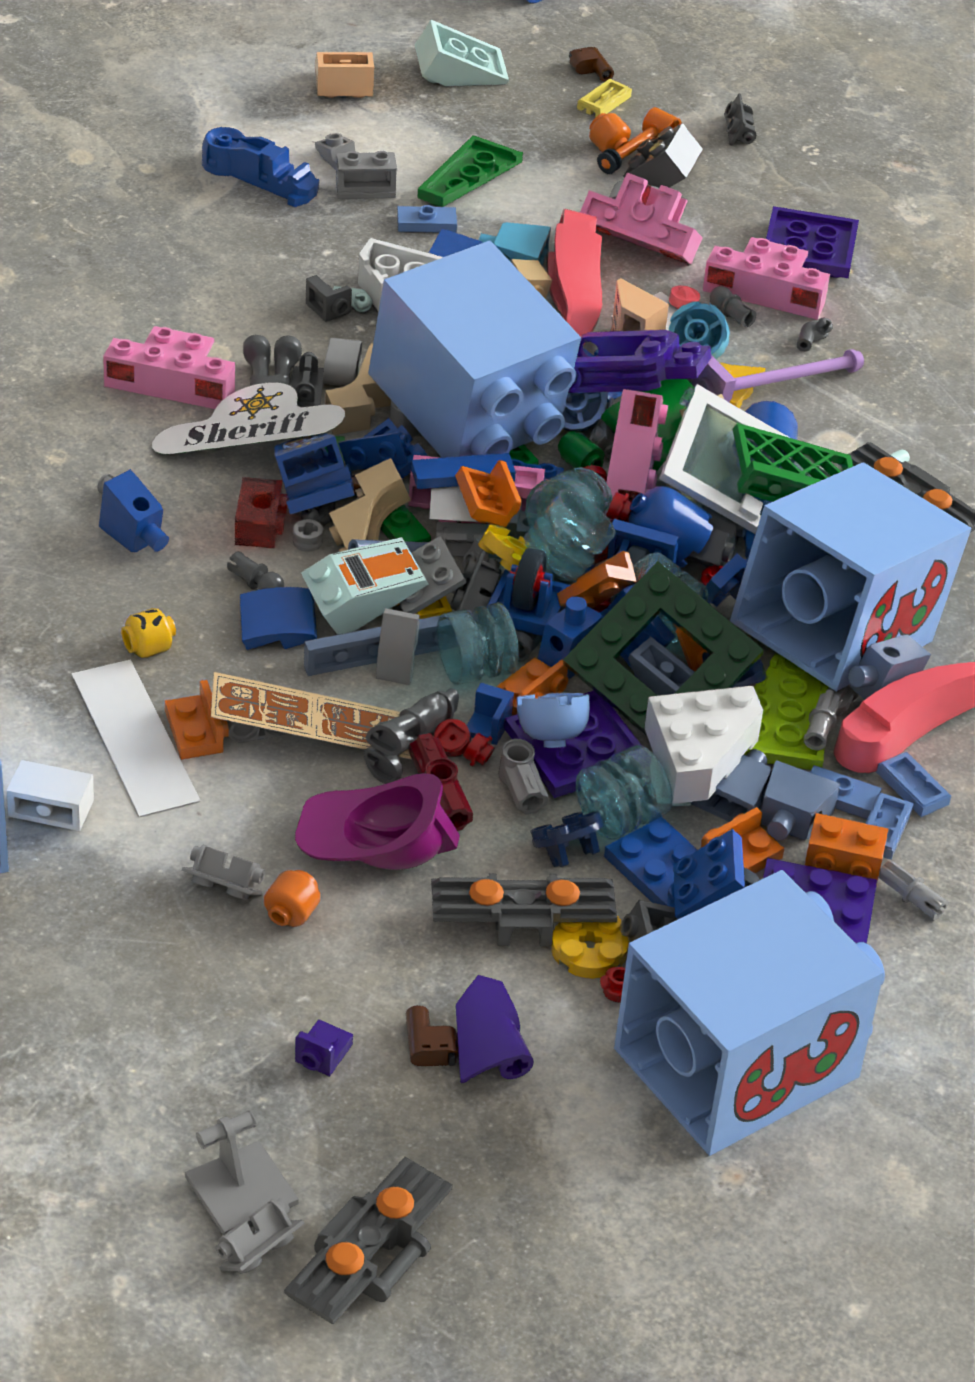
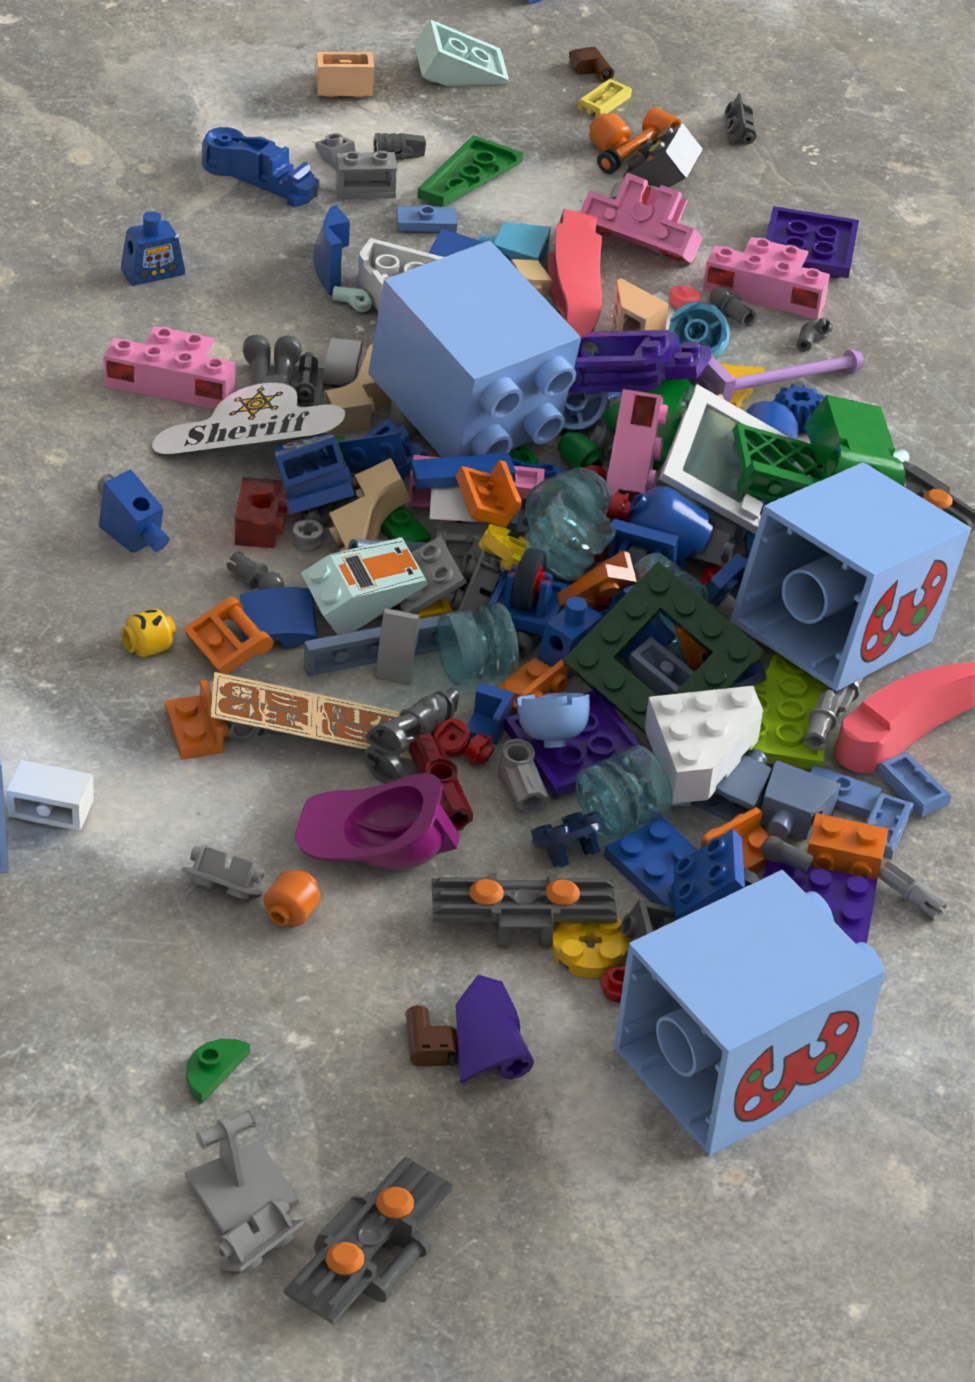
white sticker [71,659,201,817] -> none
dark purple bracket [295,1019,353,1077] -> none
dark grey bracket [306,275,352,322] -> none
sand blue torso [848,635,931,700] -> none
none -> blue torso [121,211,185,286]
none -> orange plate [183,597,273,675]
none -> green plate [186,1039,250,1104]
none -> blue slope [313,205,350,295]
none -> dark grey hinge [373,133,426,159]
none -> dark grey arm [760,836,813,873]
none -> blue gear [773,384,824,434]
none -> green piece [804,394,905,486]

